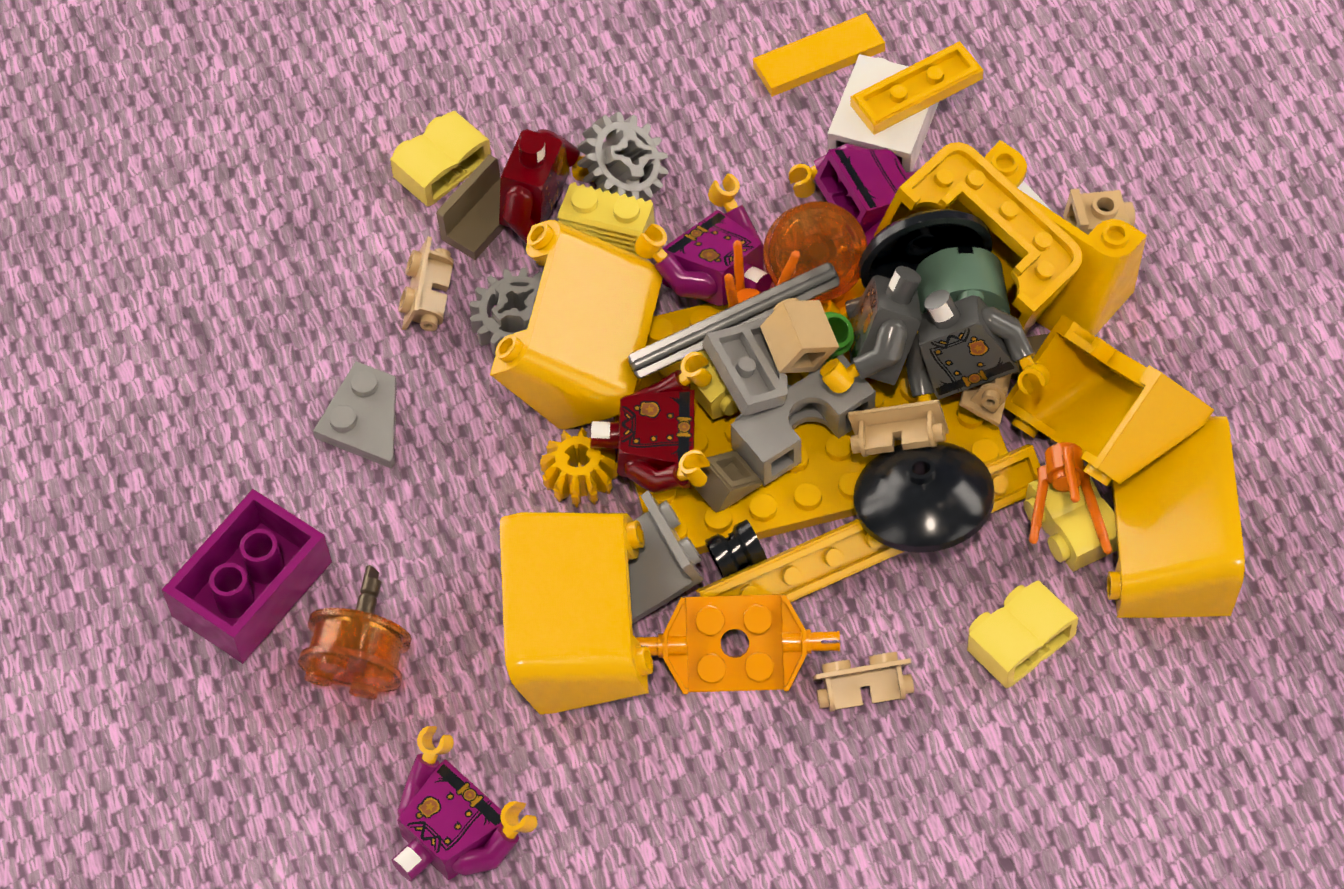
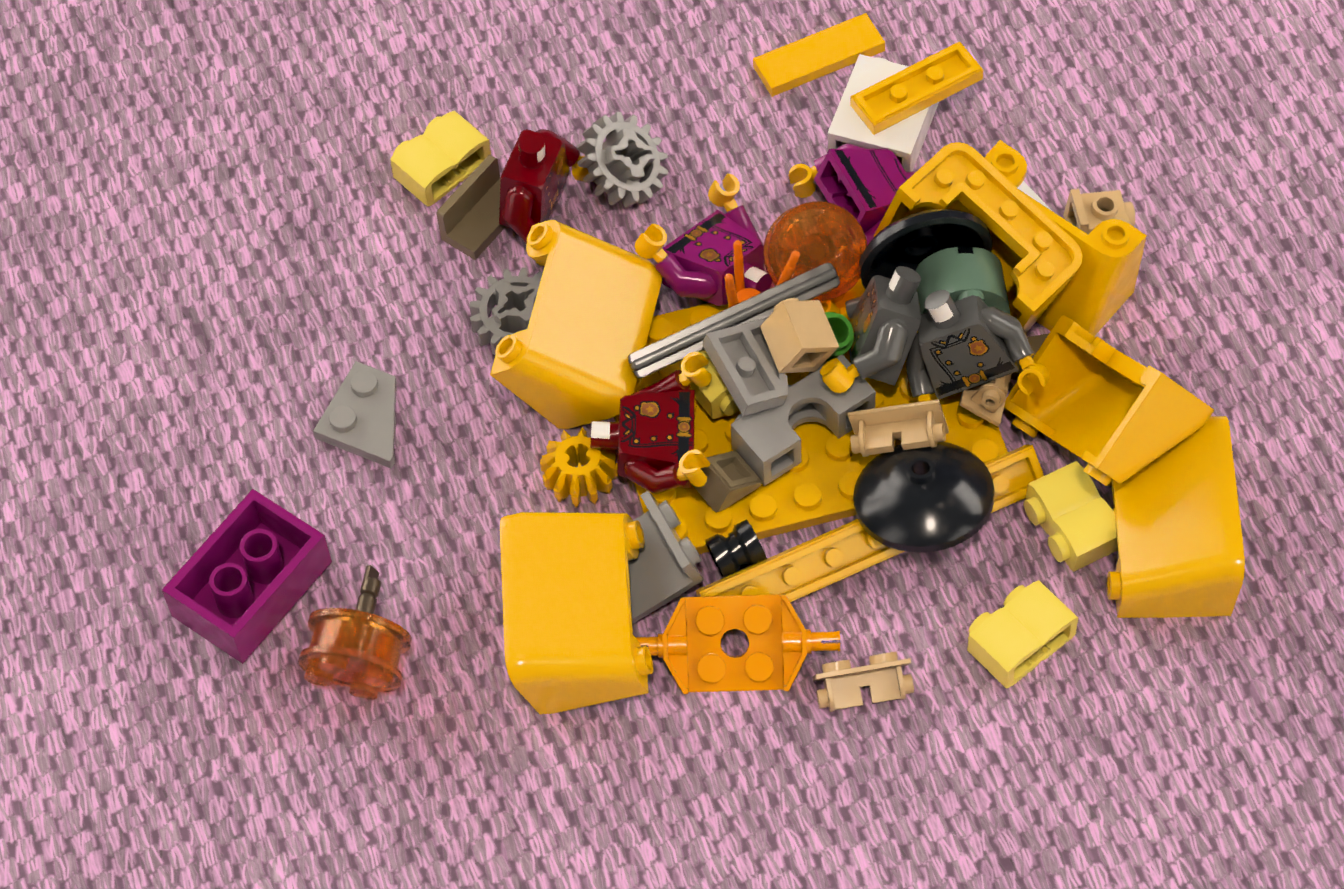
magenta torso [392,726,538,881] -> none
tan hinge [398,236,454,331] -> none
light yellow brick [557,182,655,256] -> none
orange plant [1029,442,1112,554] -> none

